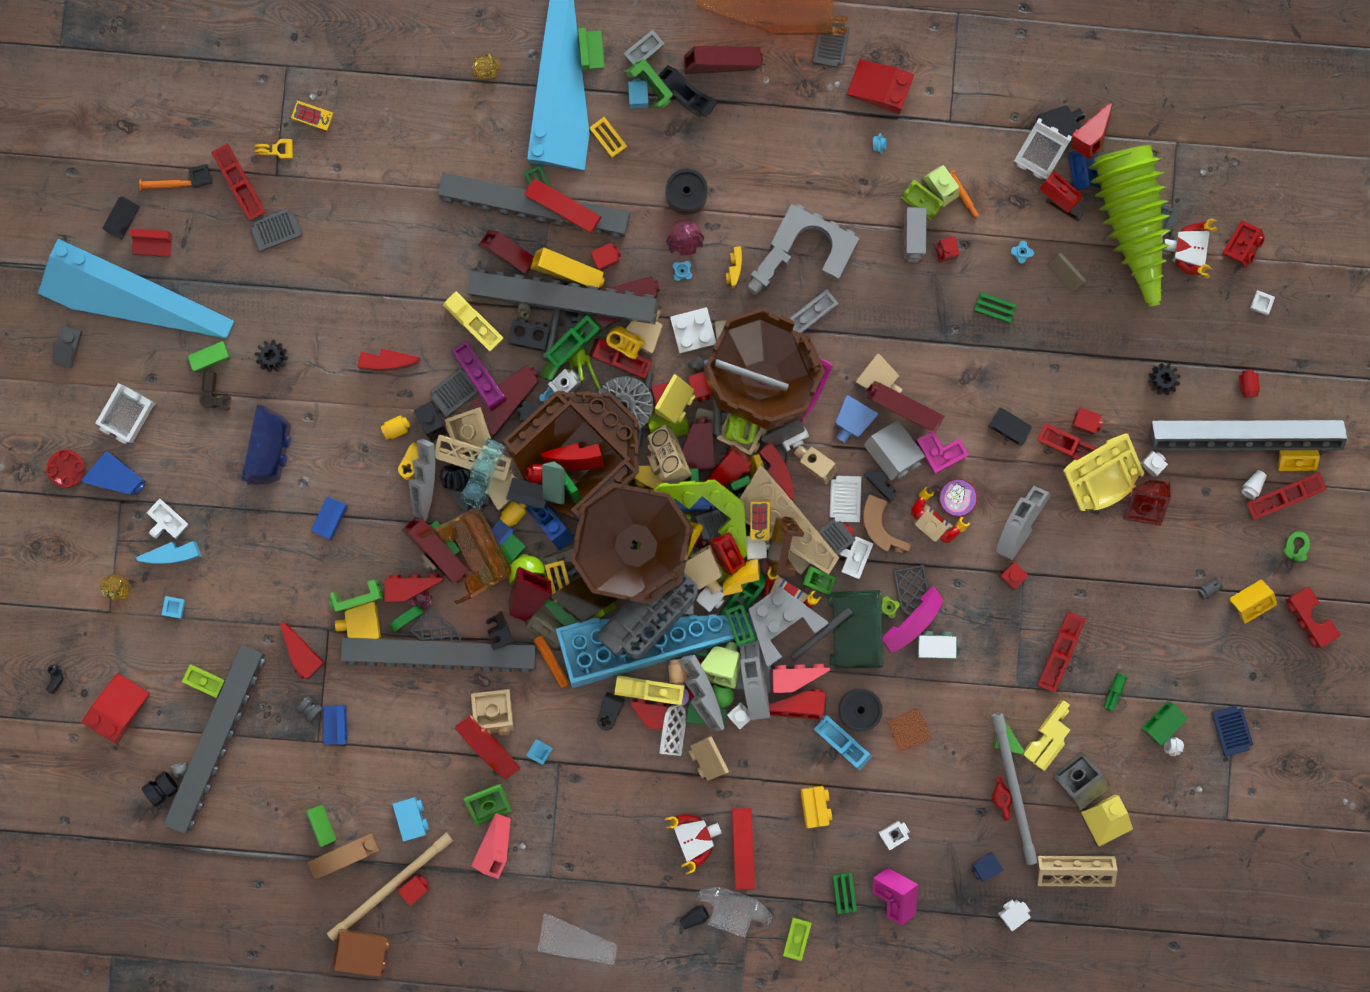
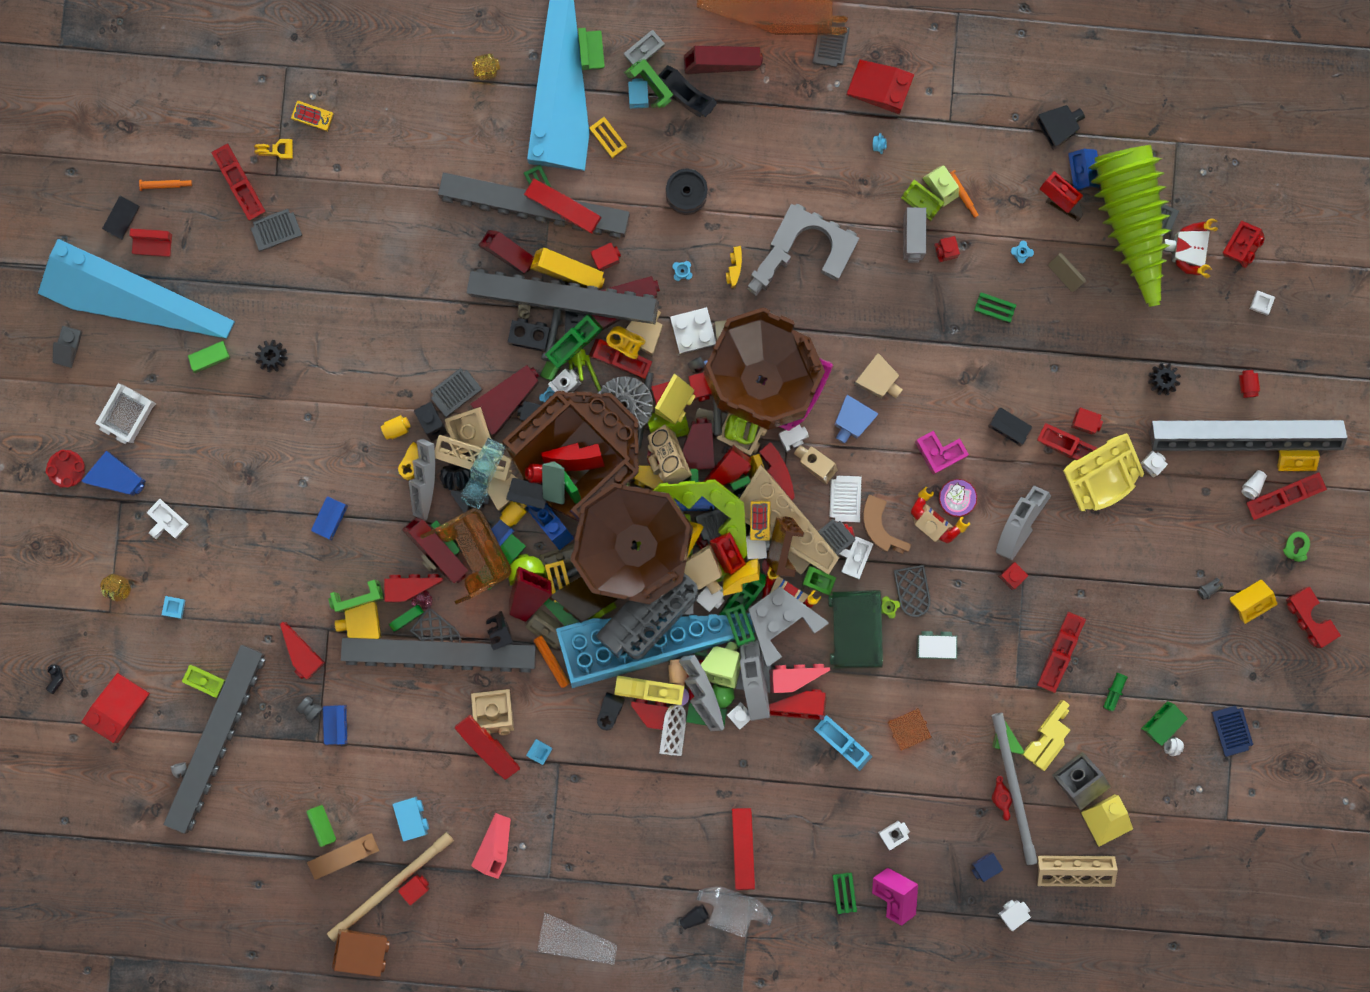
medium azure slope [136,541,202,564] -> none
black wheel [142,771,179,807] -> none
black tile [188,164,213,188] -> none
dark brown bar [199,371,231,410] -> none
clear blue windscreen [241,405,291,485] -> none
red slope [357,348,421,371] -> none
light yellow plate [443,291,504,352] -> none
magenta tile [451,340,506,410] -> none
bright green slope [463,783,512,825] -> none
torso [665,814,722,875] -> none
clear pink cone [666,220,704,255] -> none
tan slope [689,735,729,781] -> none
light grey bar [714,359,789,391] -> none
dark grey slope [761,420,805,445] -> none
lime plate [783,918,812,961] -> none
light grey tile [789,289,839,334] -> none
dark grey bar [791,608,853,660] -> none
yellow brick [800,786,832,828] -> none
black wheel [839,689,882,731] -> none
light grey brick [864,420,925,481] -> none
black slope [864,471,897,503] -> none
dark red slope [866,381,945,433] -> none
dark pink slope [880,586,943,653] -> none
window [1014,118,1072,179] -> none
slope [1072,103,1112,159] -> none
clear red slope [1123,479,1171,526] -> none

